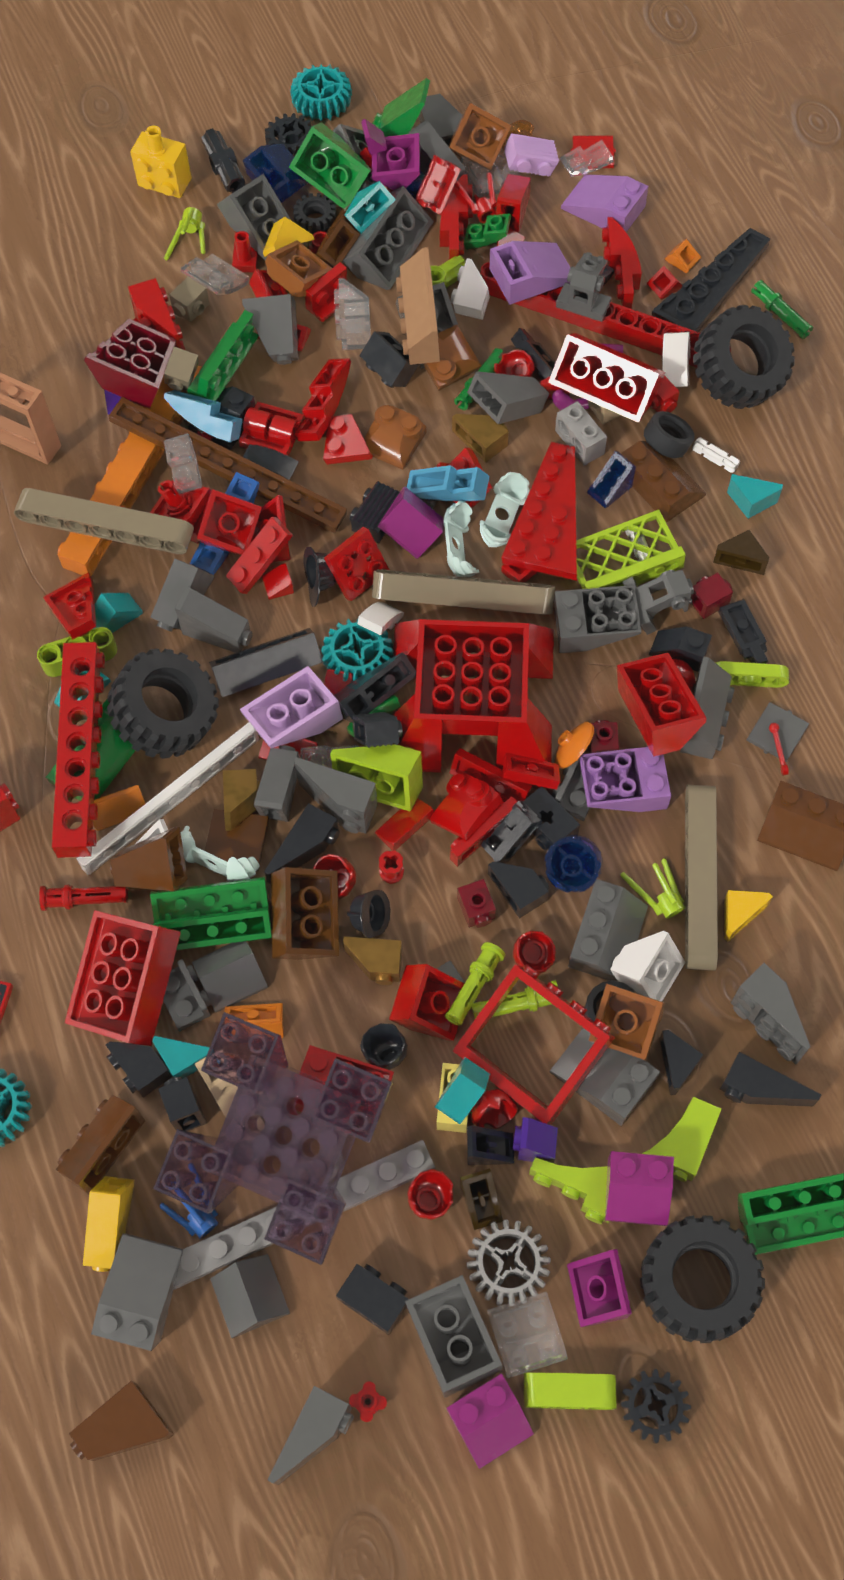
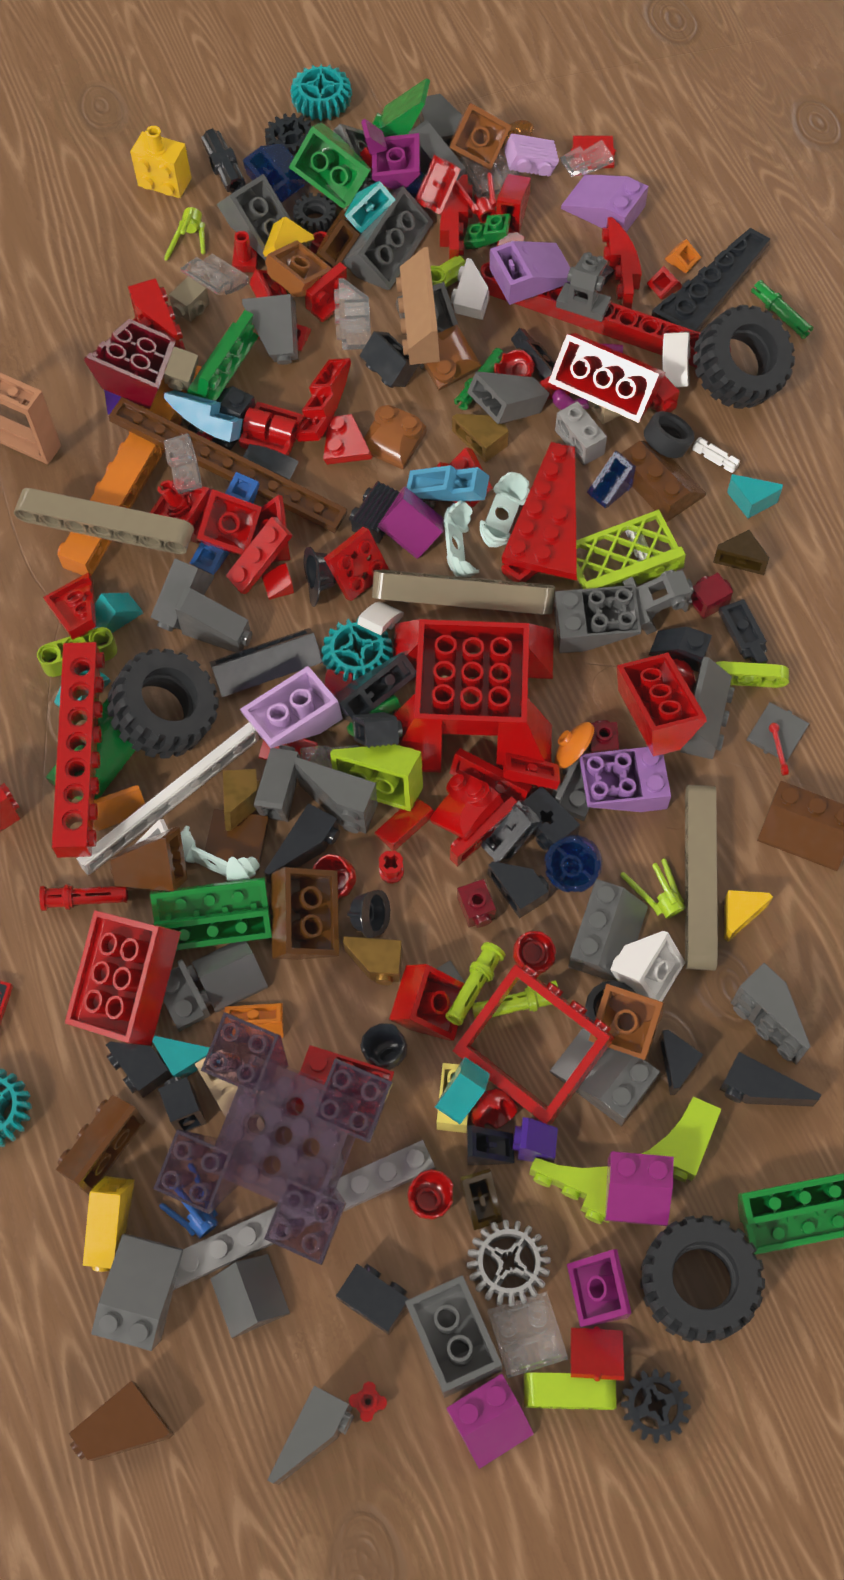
none -> red piece [571,1326,624,1382]

